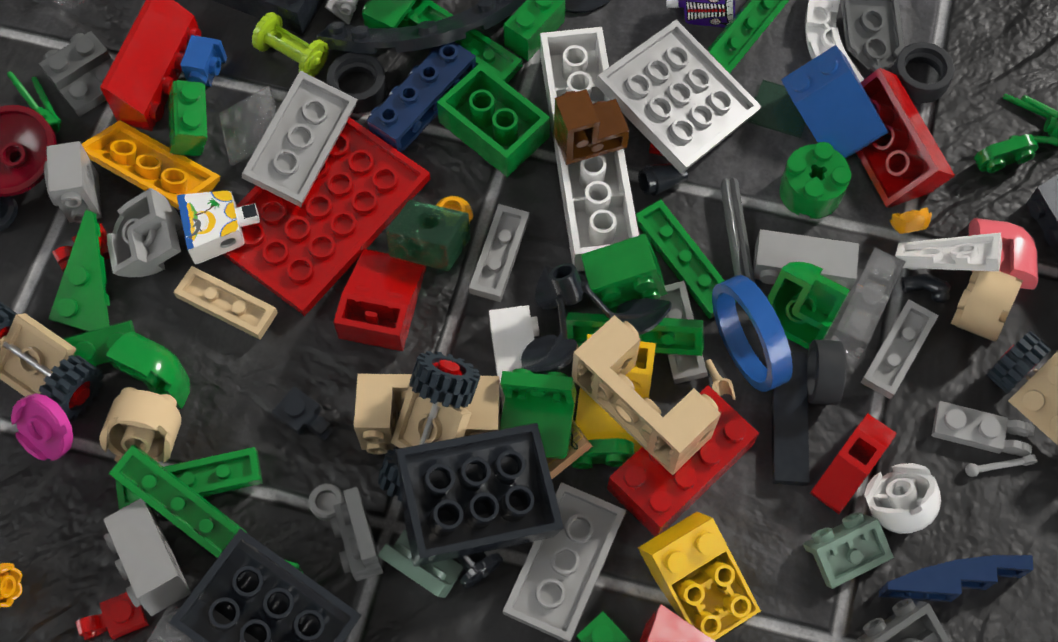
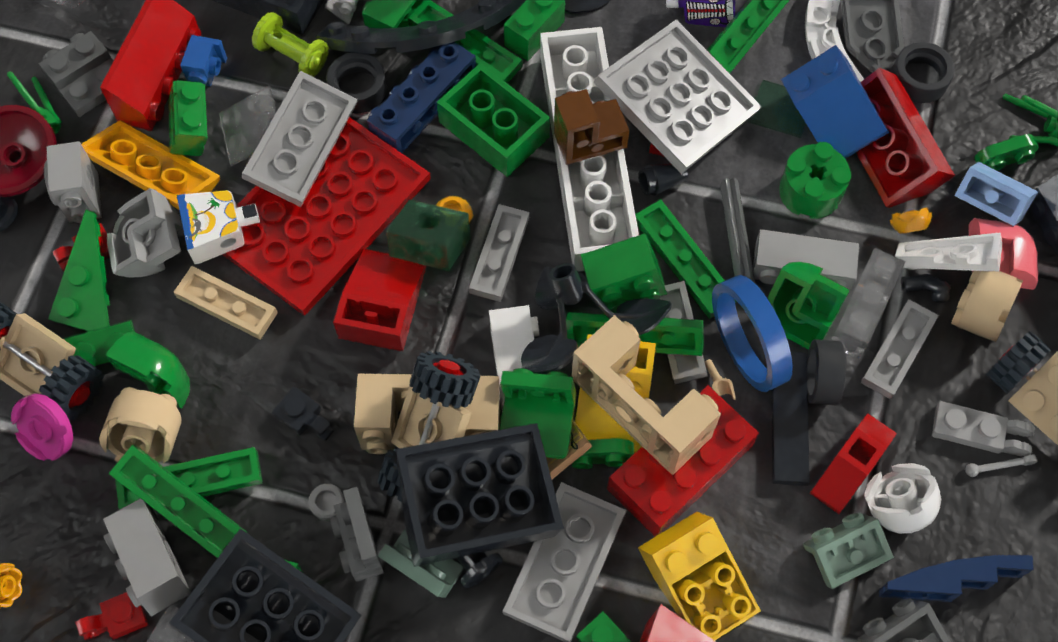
none -> light blue brick [954,162,1038,226]

